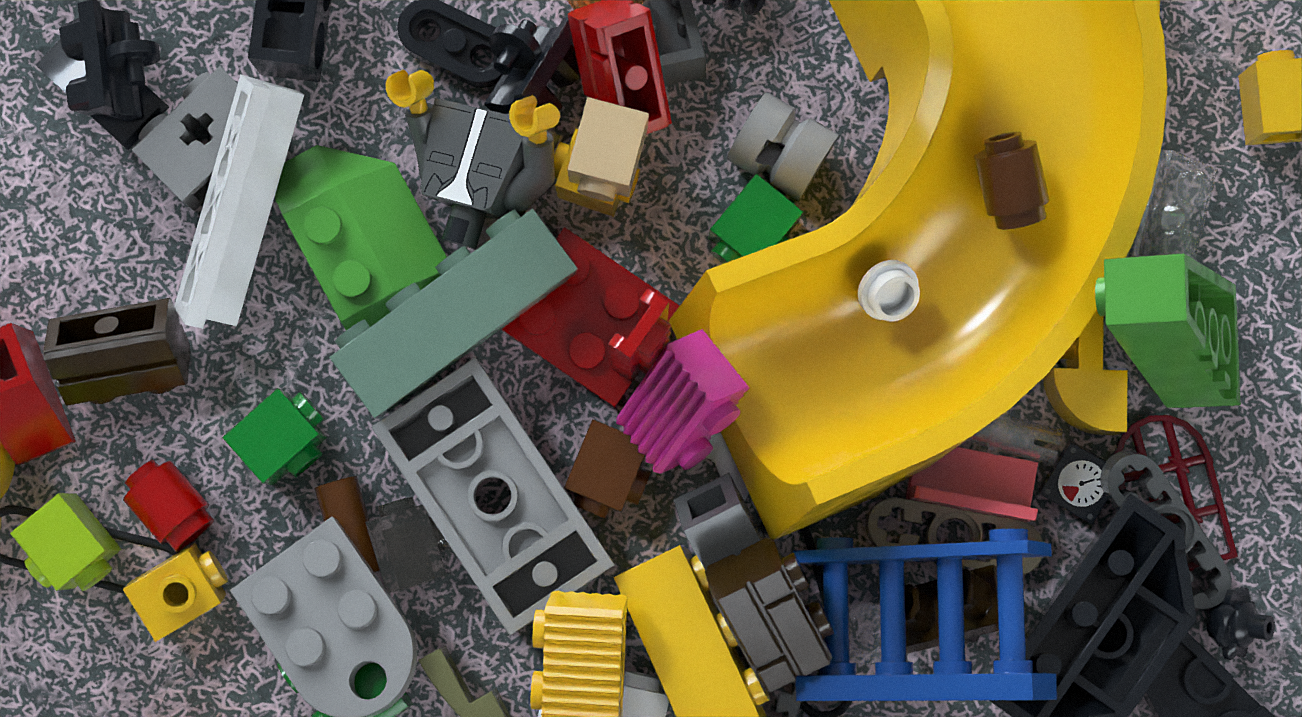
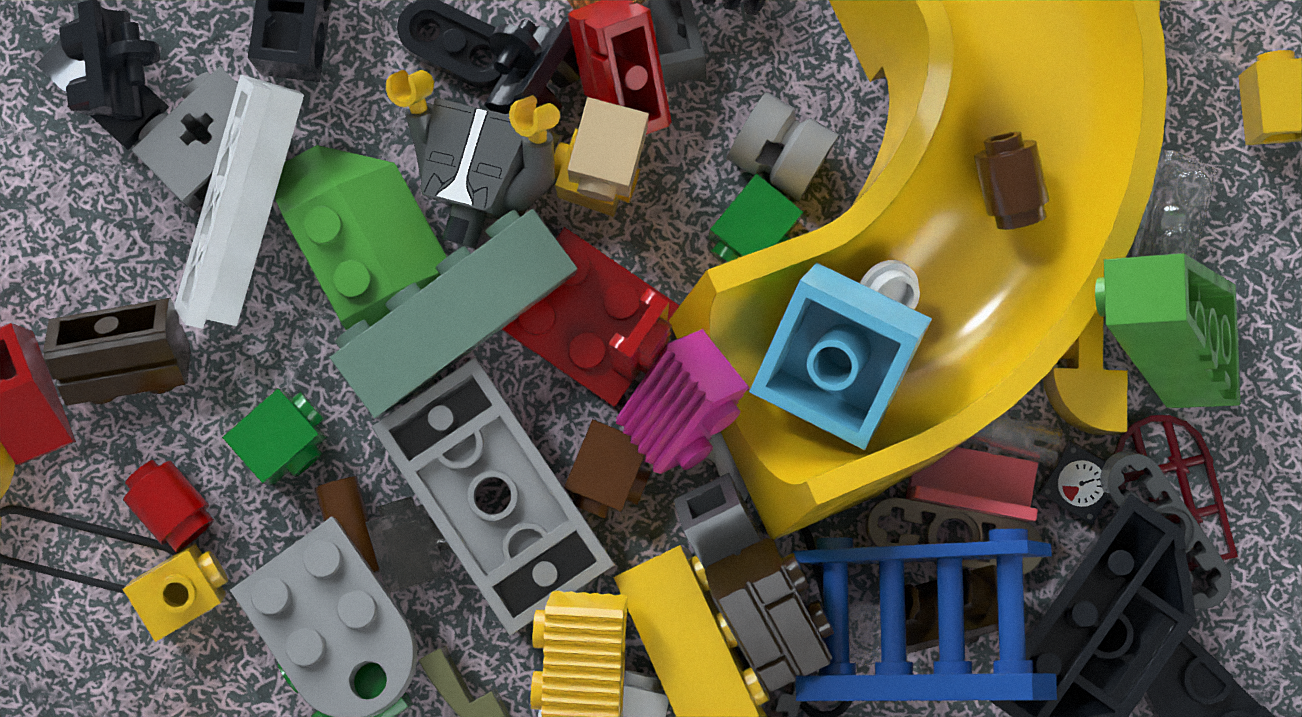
lime brick [10,493,122,591] -> none
black plant [1206,587,1275,660] -> none
none -> medium azure brick [749,263,932,450]

